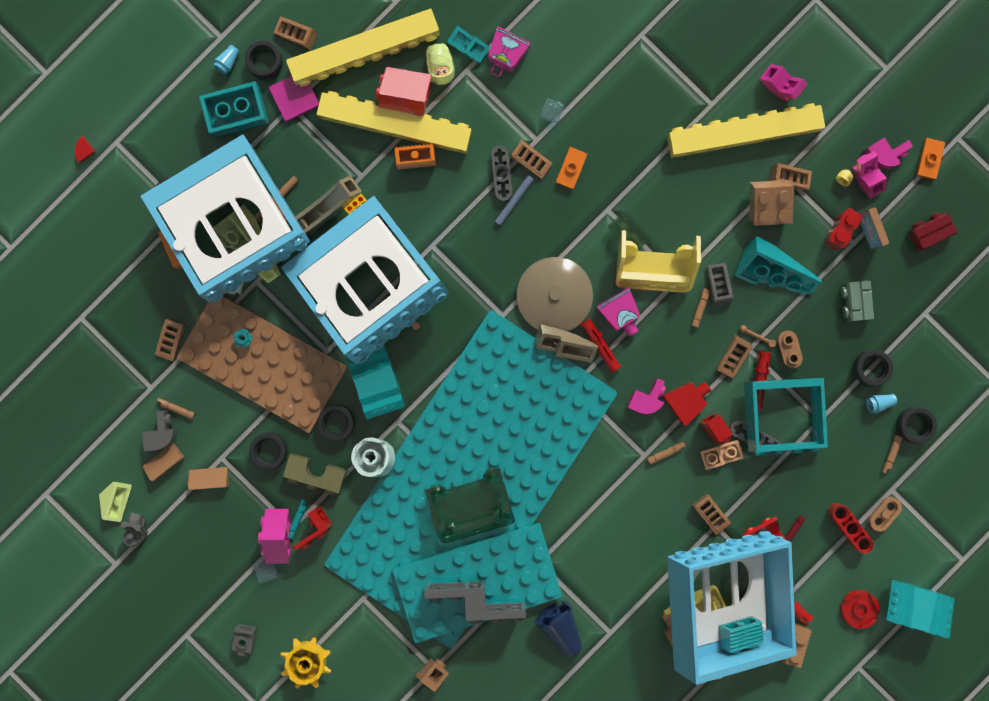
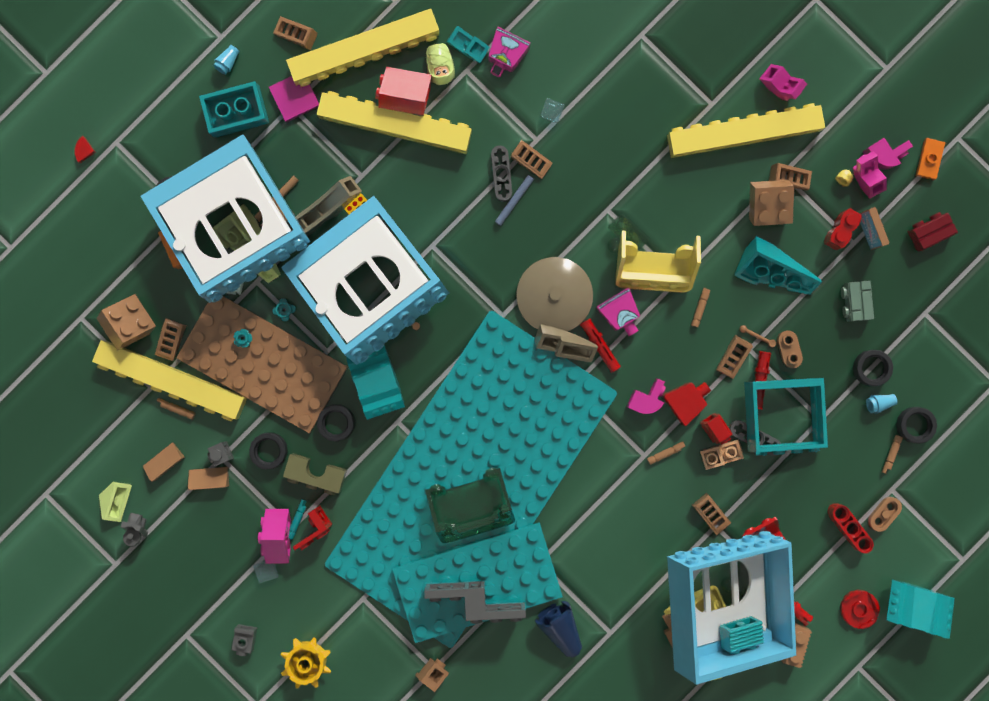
dark grey brick [142,410,178,451] -> none
black tyre [245,40,283,79] -> none
light aqua brick [351,438,395,478] -> none
orange brick [395,143,436,170] -> none
orange plate [556,147,587,190] -> none
dark grey slope [707,262,734,306] -> none
dark red wheel [785,515,806,542] -> none
none -> light yellow brick [92,340,247,421]
none -> medium nougat brick [96,294,156,351]
none -> dark grey brick [207,441,234,466]
none -> teal plate [273,299,296,321]

